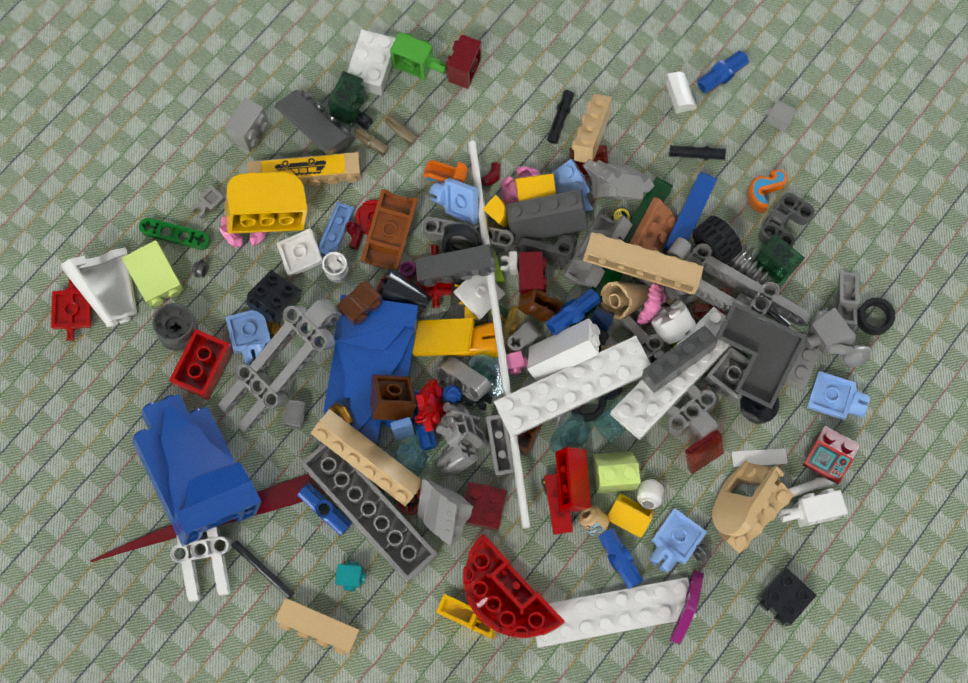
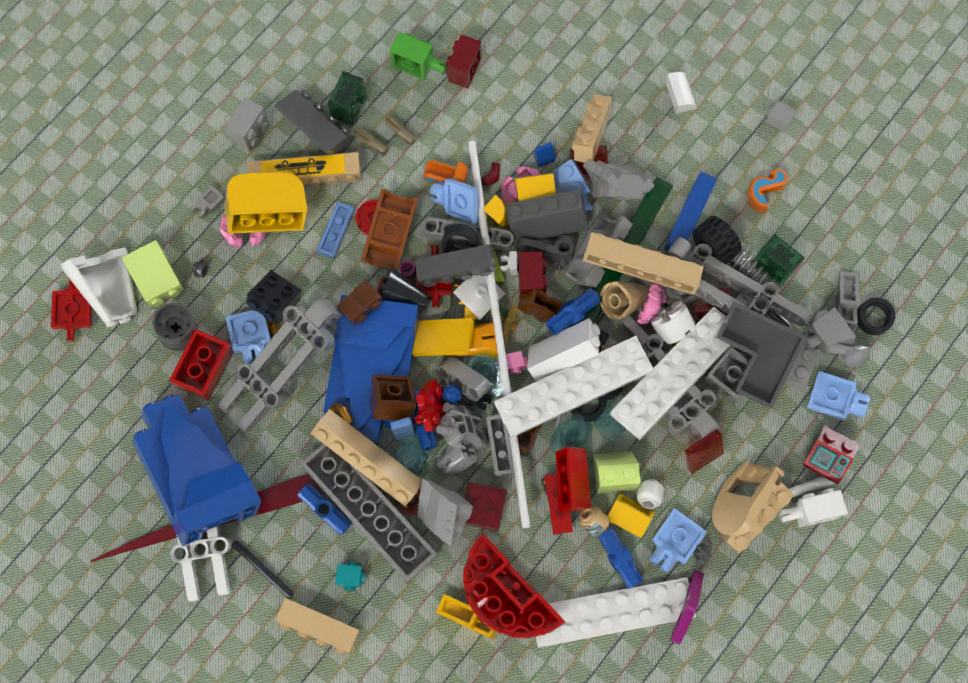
green beam [139,218,211,250] -> none
white plate [277,228,323,277] -> none
light grey piece [282,400,307,429] -> none
white wheel [322,252,349,283] -> none
white brick [345,29,396,96] -> none
dark red arm [345,221,363,250] -> none
black bush [355,112,373,130] -> none
light grey piece [506,321,542,354] -> none
black pin [546,90,575,144] -> none
dark blue tile [591,306,615,332] -> none
light yellow tile [612,207,631,221] -> none
nougat plate [629,197,677,253] -> none
dark grey brick [642,325,718,393] -> none
black pin [669,145,726,161] -> none
blue piece [697,50,749,94] -> none
white sticker [732,448,788,467] -> none
black tile [740,395,779,424] -> none
black brick [756,567,817,626] -> none
dark grey beam [758,193,814,254] -> none
none -> blue slope [534,142,555,167]

